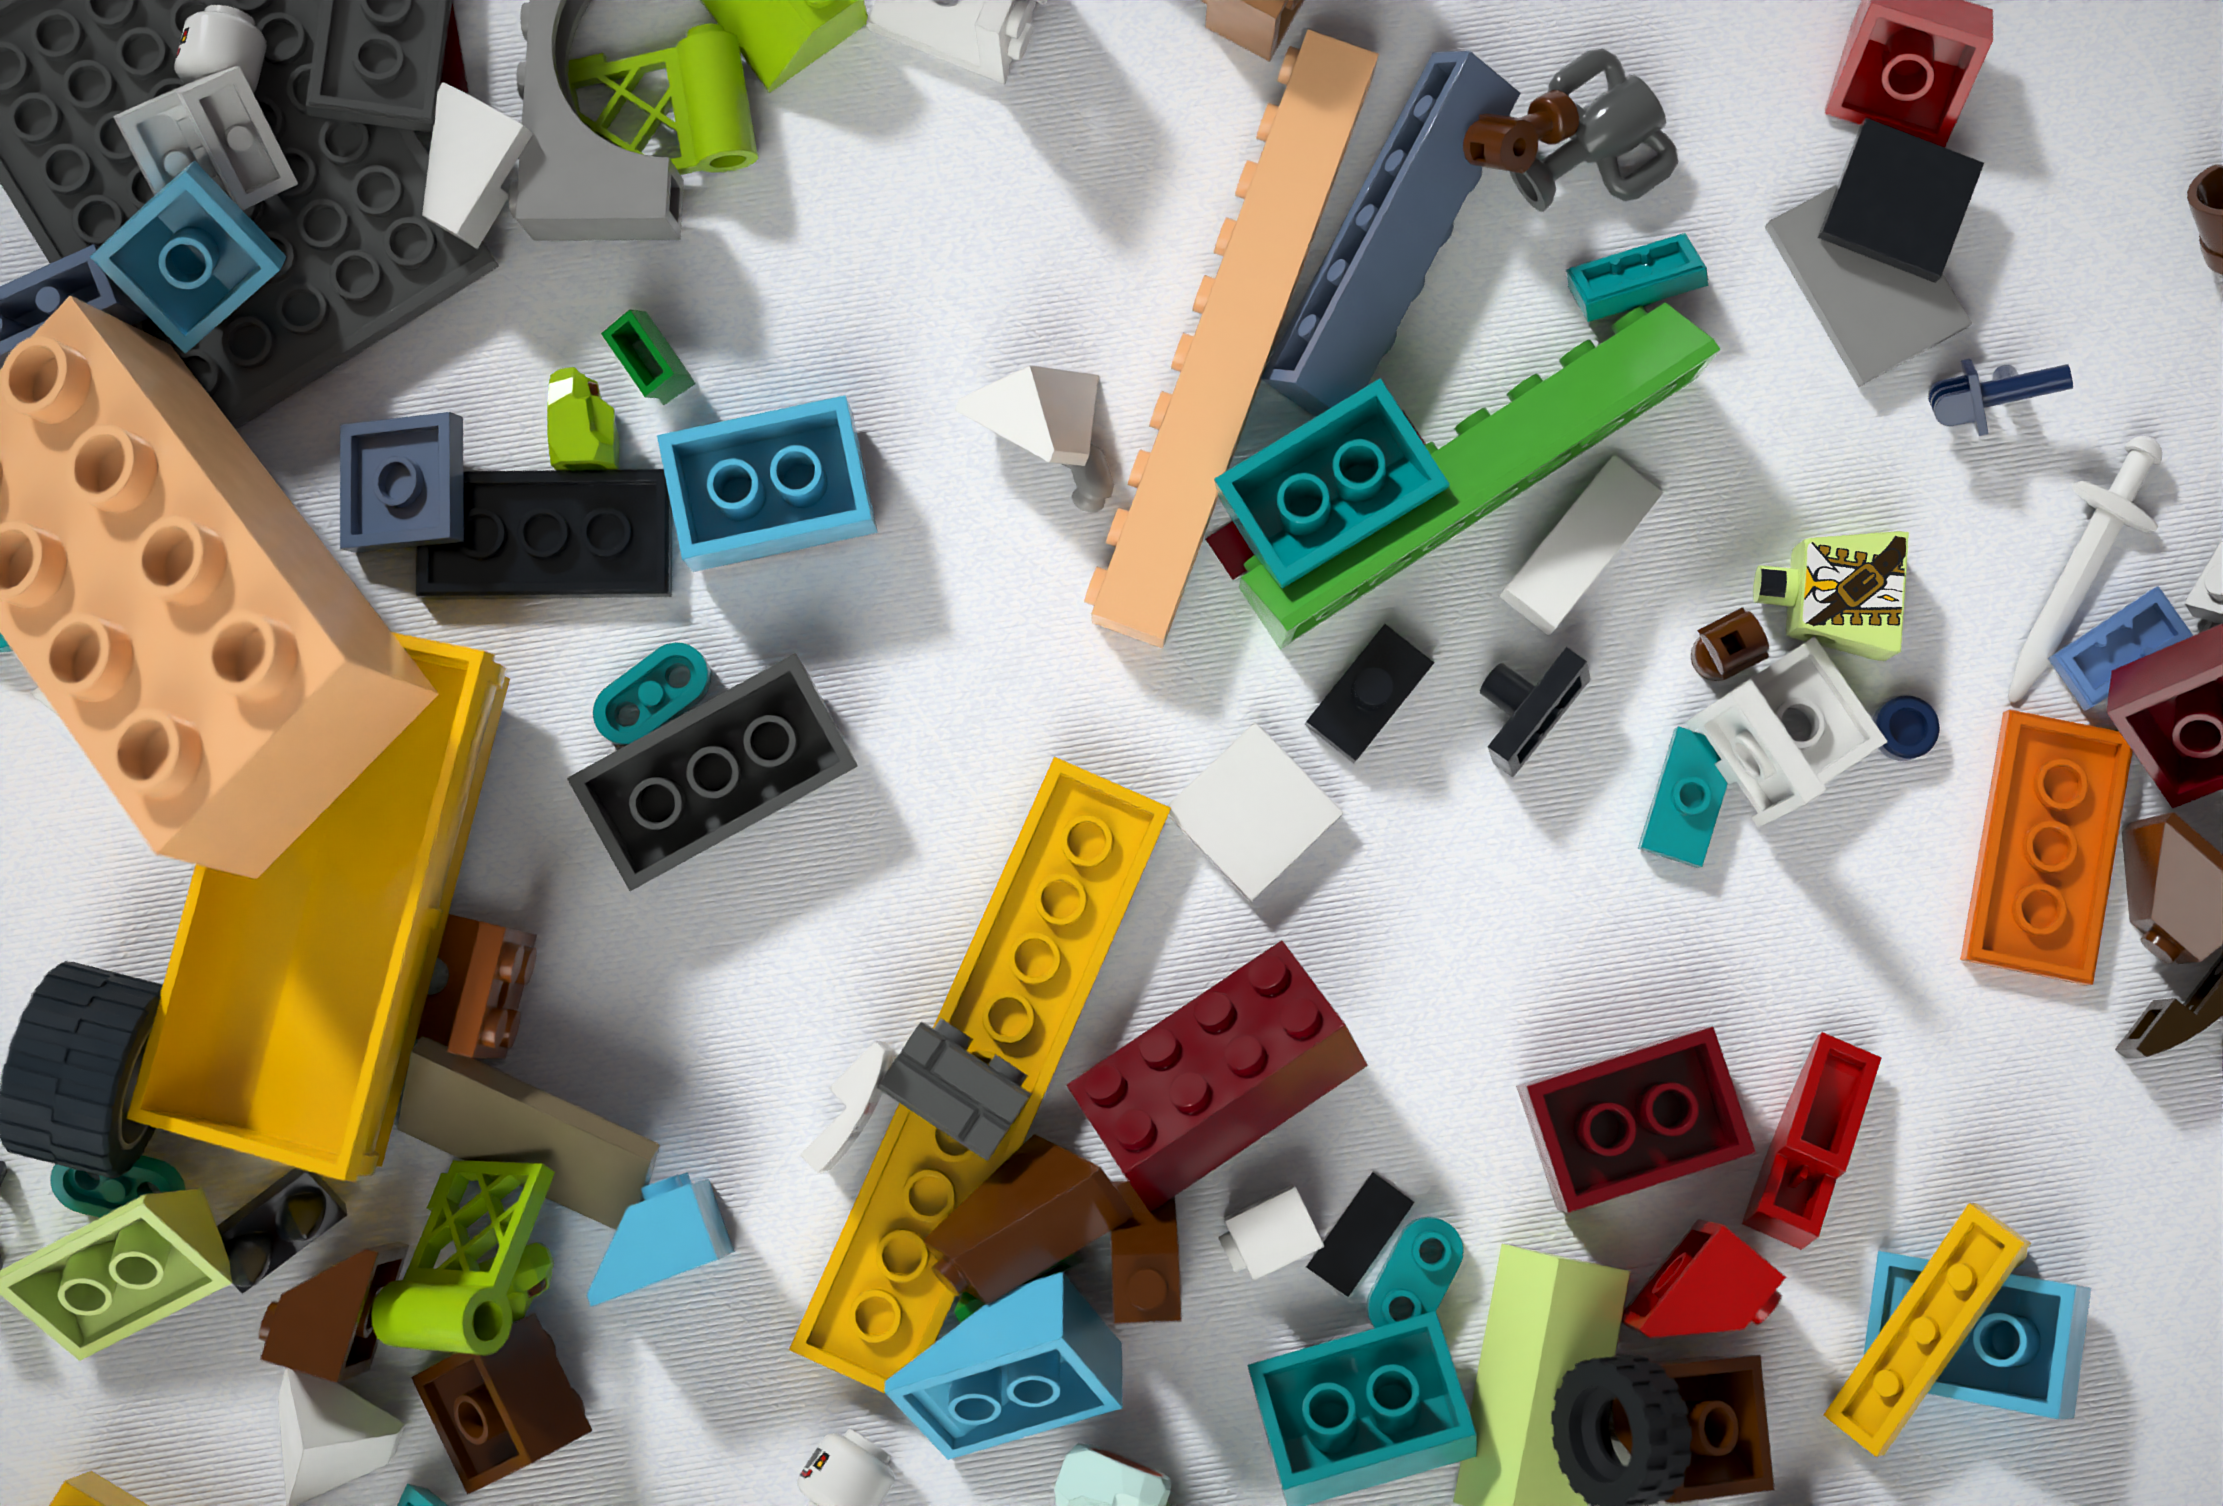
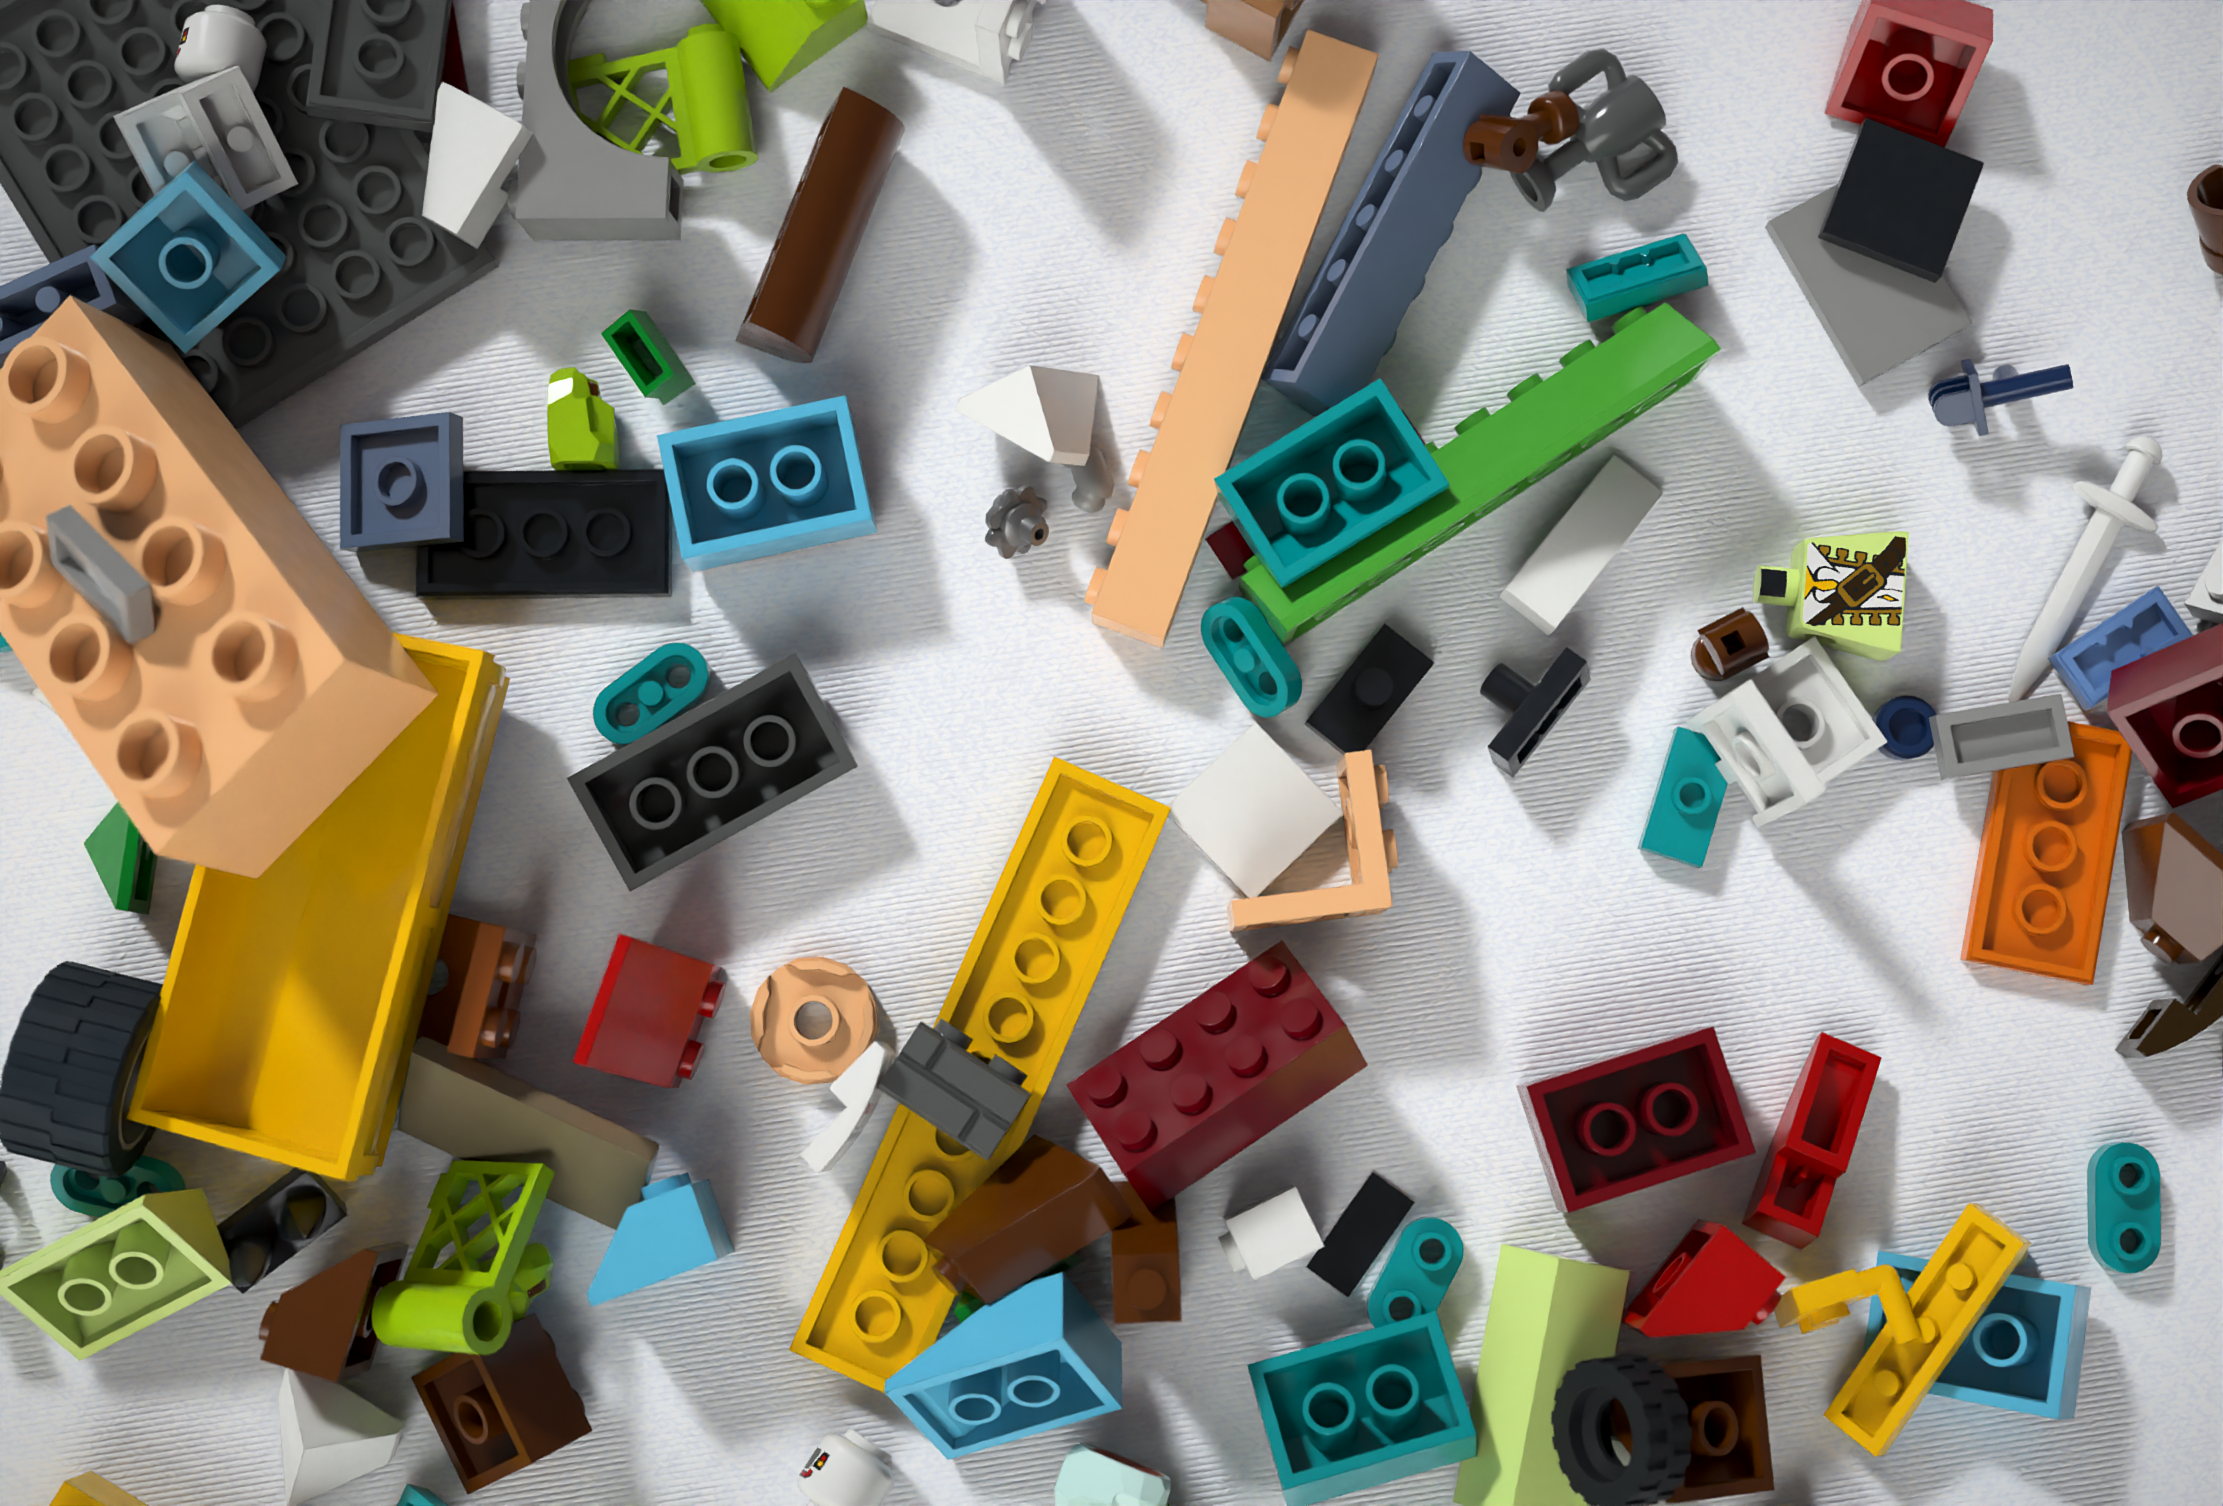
none -> light grey tile [46,505,155,645]
none -> green slope [83,801,158,915]
none -> red slope [572,933,726,1089]
none -> reddish brown brick [735,87,905,363]
none -> light nougat tile [750,957,879,1084]
none -> flat silver plant [985,484,1049,559]
none -> teal plate [1201,597,1302,718]
none -> light nougat bracket [1227,750,1398,933]
none -> yellow plate [1774,1264,1922,1345]
none -> light grey tile [1929,694,2074,780]
none -> teal plate [2087,1142,2161,1273]

